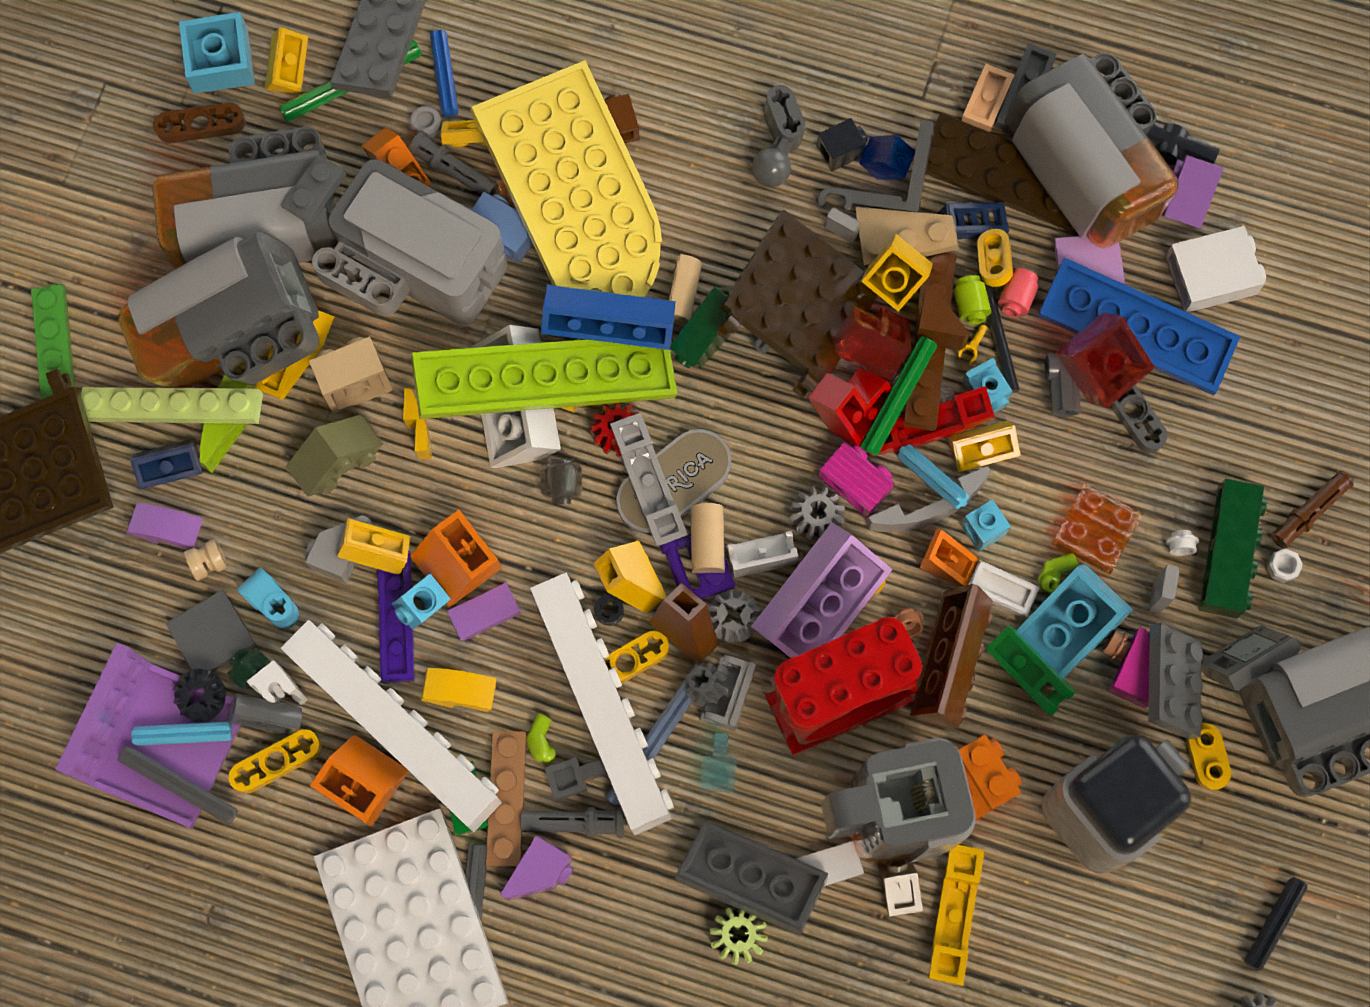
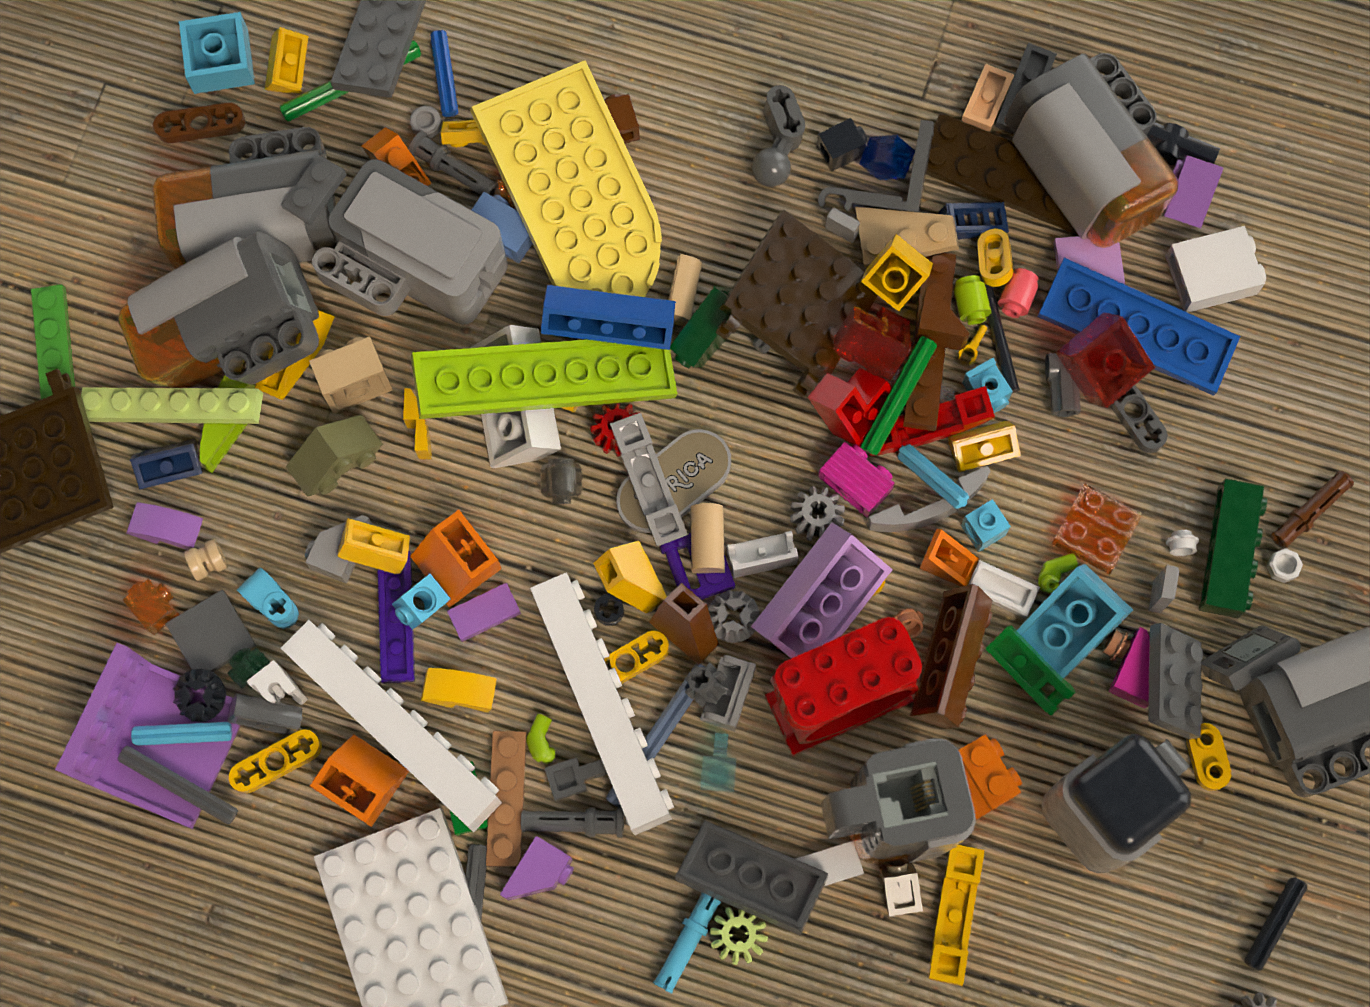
none -> clear orange brick [122,579,180,635]
none -> medium azure pin [653,892,721,994]

